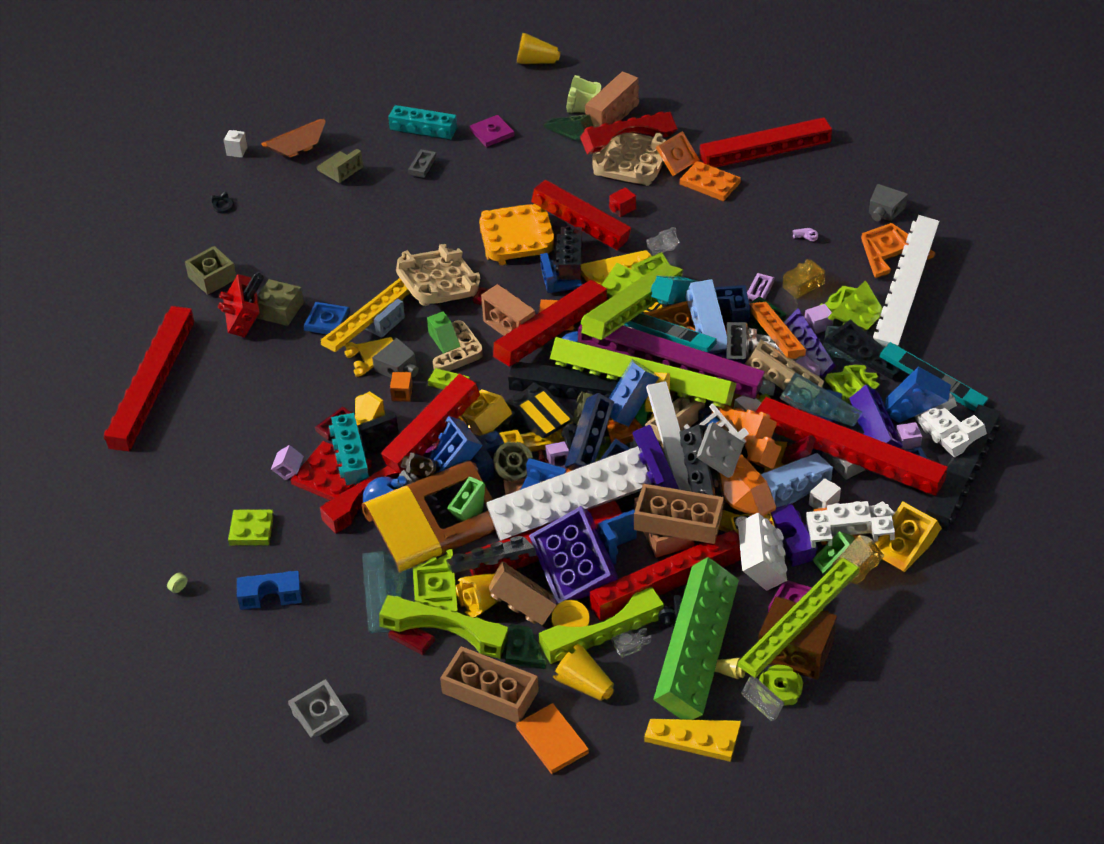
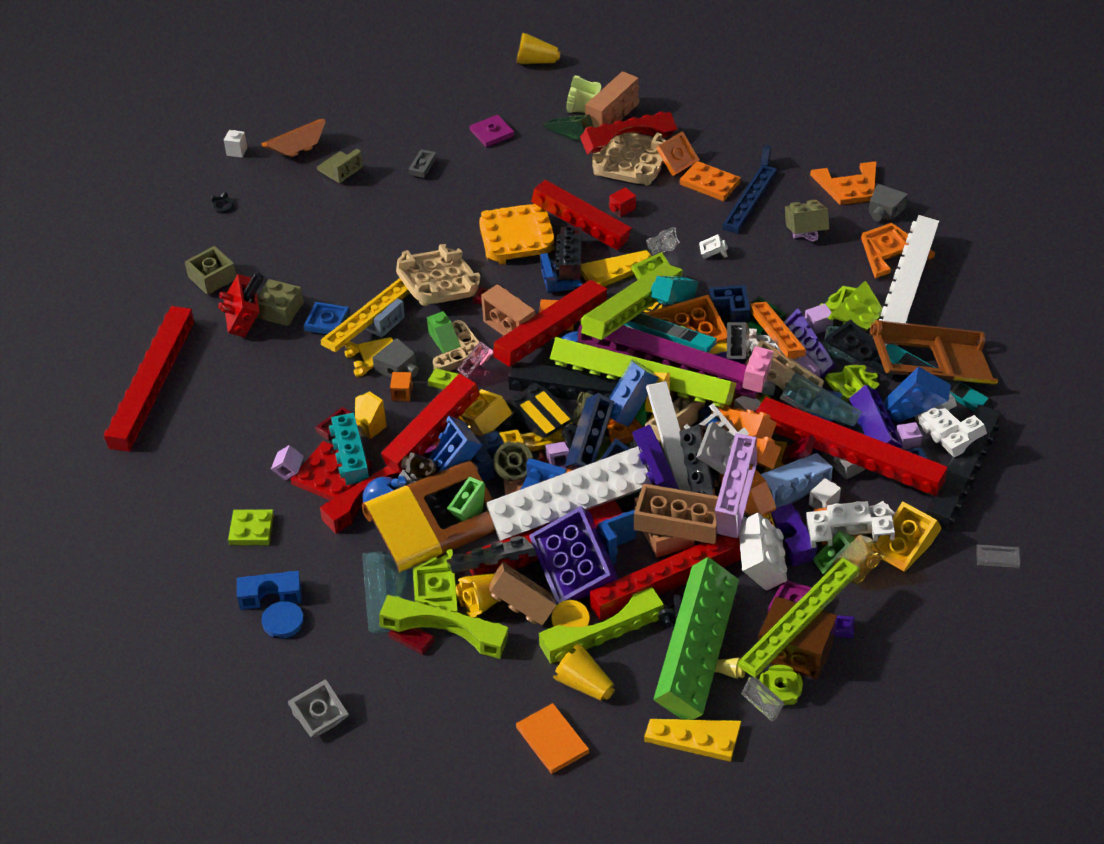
yellowish green tile [167,572,188,593] -> none
black bracket [358,412,400,453] -> none
teal brick [388,105,457,140] -> none
medium nougat brick [440,646,539,723] -> none
clear green wing [505,624,547,669] -> none
lime plate [602,263,644,298] -> none
clear plate [612,628,651,658] -> none
light blue wedge [685,279,727,354] -> none
red brick [699,117,832,167] -> none
lavender tile [747,273,774,301] -> none
clear yellow brick [783,259,825,299] -> none
none -> blue tile [261,602,304,639]
none -> clear pink slope [457,341,493,379]
none -> white bracket [699,235,728,259]
none -> lavender window [715,433,757,538]
none -> dark blue tile [722,165,777,234]
none -> bright pink brick [742,346,774,393]
none -> dark blue tile [761,145,772,166]
none -> olive brick [785,200,829,234]
none -> orange wing [810,161,876,205]
none -> dark purple tile [835,615,855,638]
none -> dark orange piece [870,320,998,385]
none -> clear tile [976,545,1020,568]

